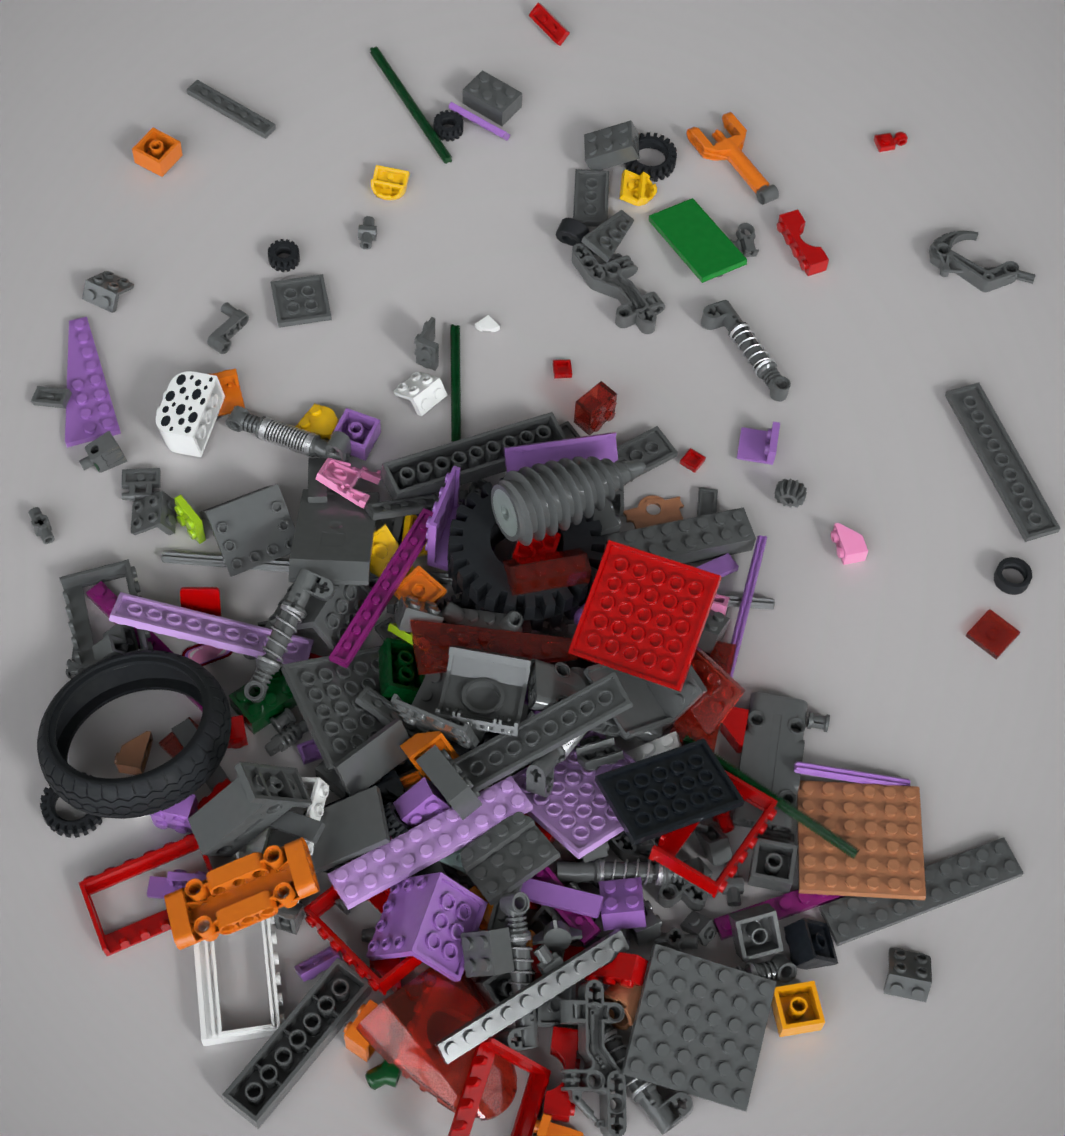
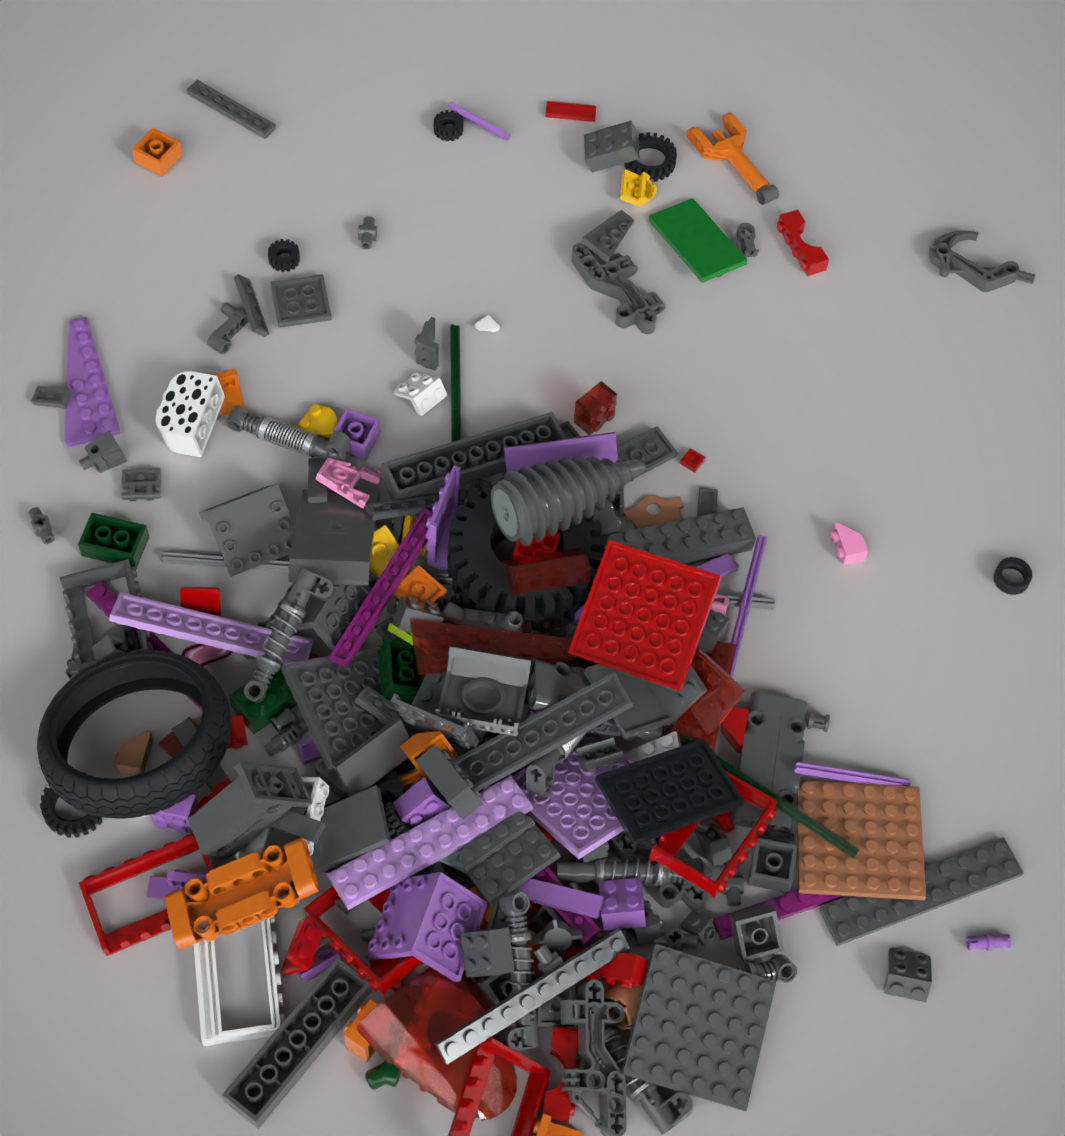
dark grey bracket [82,271,134,313] -> none
dark grey bracket [131,491,176,535] -> none
lime plate [174,494,206,544] -> none
dark grey slope [274,900,305,935] -> none
dark green axle [370,46,452,164] -> none
yellow slope [371,165,410,200] -> none
dark grey brick [462,70,522,126] -> none
red plate [529,2,570,46] -> none
red tile [552,359,572,379] -> none
black tyre [555,218,590,246] -> none
dark grey tile [573,169,609,227] -> none
dark grey piece [701,300,791,402] -> none
medium lavender bracket [737,422,780,465] -> none
light orange brick [771,981,825,1037] -> none
dark grey gear [774,478,807,508] -> none
black slope [784,918,838,970] -> none
red plate [874,132,908,152] -> none
dark grey plate [945,383,1061,542] -> none
clear red tile [966,609,1021,660] -> none
none -> dark green brick [78,512,149,569]
none -> dark grey tile [234,274,269,337]
none -> red bracket [280,919,323,976]
none -> red tile [545,101,596,122]
none -> medium lavender pin [966,934,1011,951]

